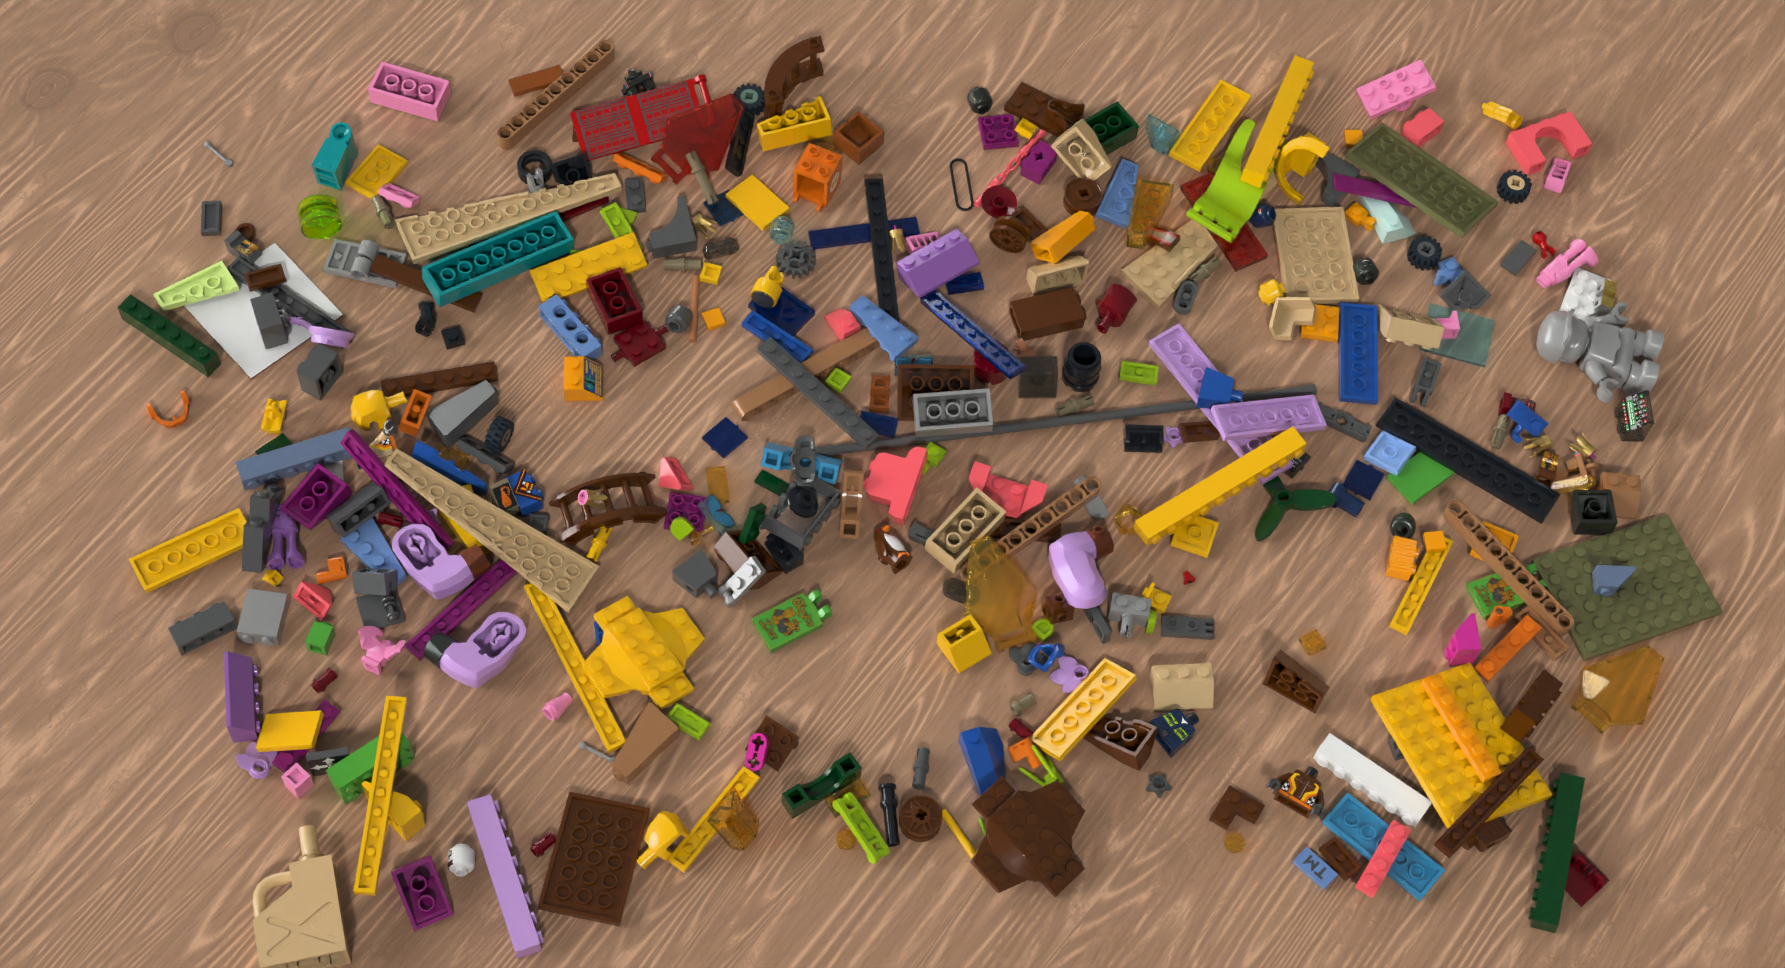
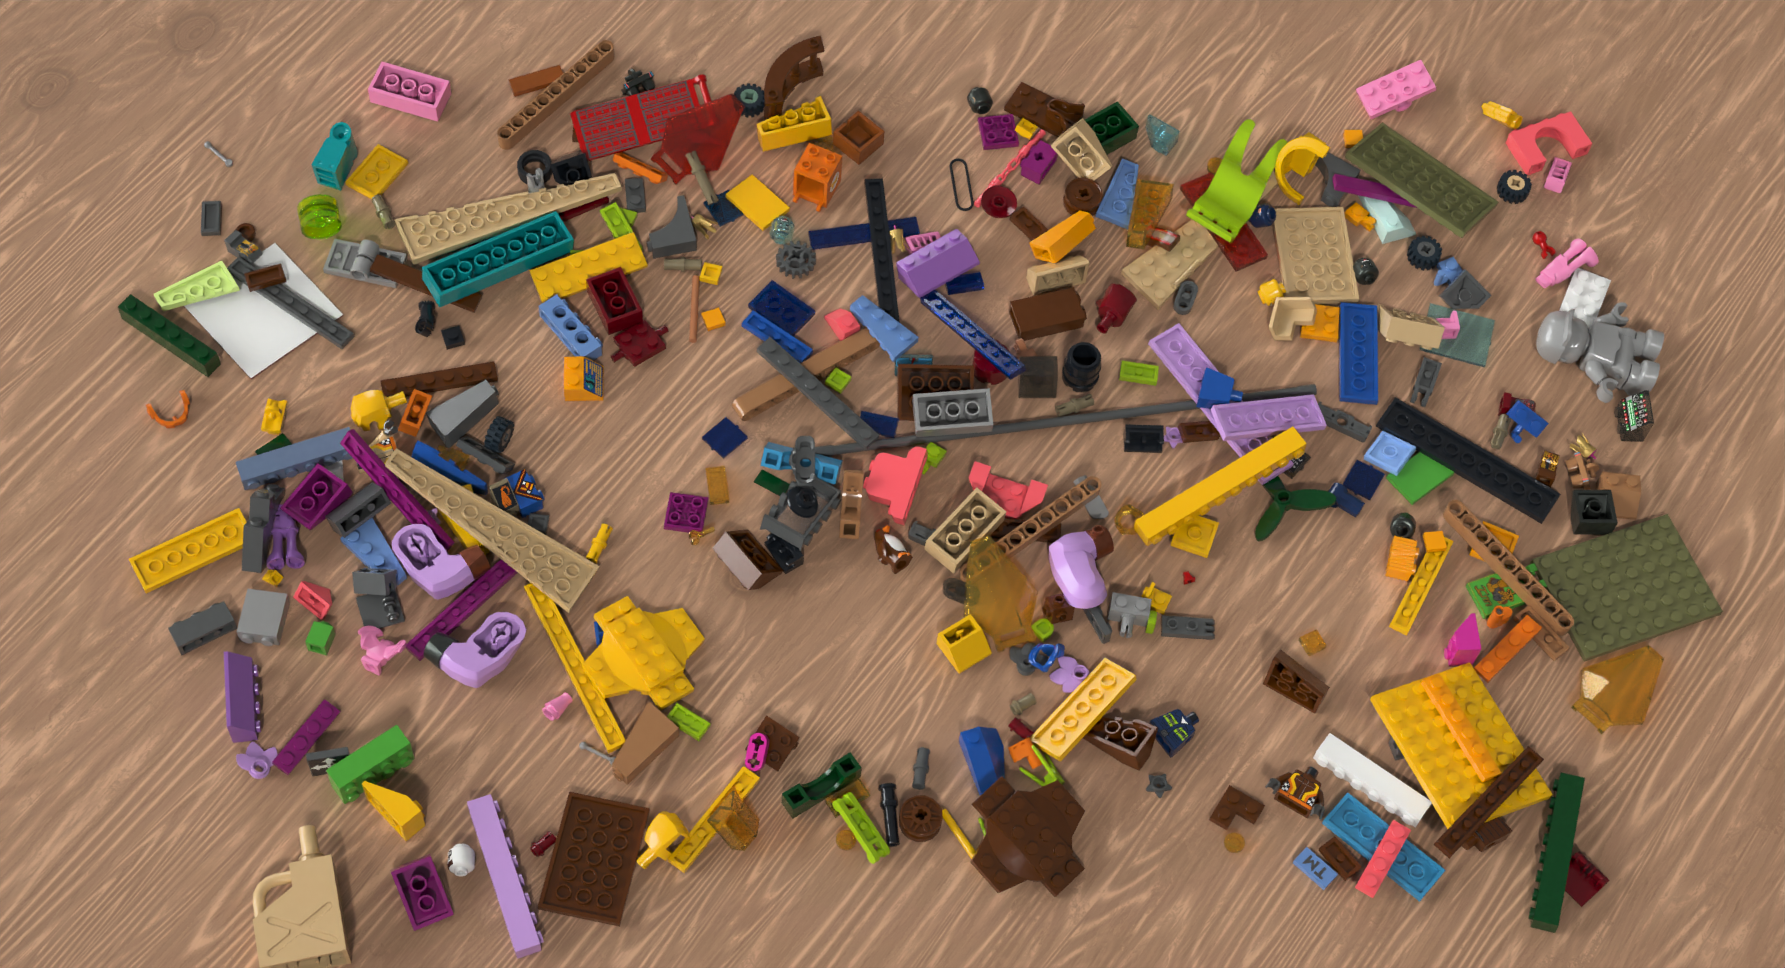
dark grey brick [250,293,290,349] -> none
yellow tile [256,710,324,752] -> none
bright pink panel [281,763,314,799] -> none
lavender piece [285,316,355,348] -> none
dark grey brick [297,343,343,401] -> none
dark red pin [311,668,338,693] -> none
orange piece [315,556,348,585] -> none
yellow plate [353,696,407,896] -> none
dark red pin [377,510,404,529] -> none
bright pink plate [378,183,421,208] -> none
reddish brown fence [548,472,668,545] -> none
pearl gold piece [578,489,608,509] -> none
coral slope [659,457,694,490] -> none
dark grey head [665,305,693,333] -> none
lime tile [670,517,694,541] -> none
dark grey torso [672,549,719,598] -> none
slope [698,494,736,536] -> none
clear smoke plate [702,237,740,260] -> none
light grey plate [718,556,766,607] -> none
black plate [725,107,755,177] -> none
dark green plate [739,503,767,544] -> none
yellow piece [750,265,785,308] -> none
bright green tile [751,589,832,653] -> none
dark orange slope [869,375,890,413] -> none
reddish brown wheel [989,216,1031,253] -> none
tan slope [1149,663,1214,712] -> none
yellow plate [1169,79,1252,172] -> none
dark tan pin [1188,256,1222,285] -> none
yellow brick [1240,55,1315,188] -> none
coral brick [1402,108,1444,147] -> none
reddish brown wedge [1500,670,1563,743] -> none
dark grey tile [1501,240,1537,276] -> none
pearl gold piece [1523,435,1553,458] -> none
clear yellow piece [1552,475,1596,494] -> none
sand blue slope [1592,565,1636,597] -> none
piece [1593,279,1617,315] -> none

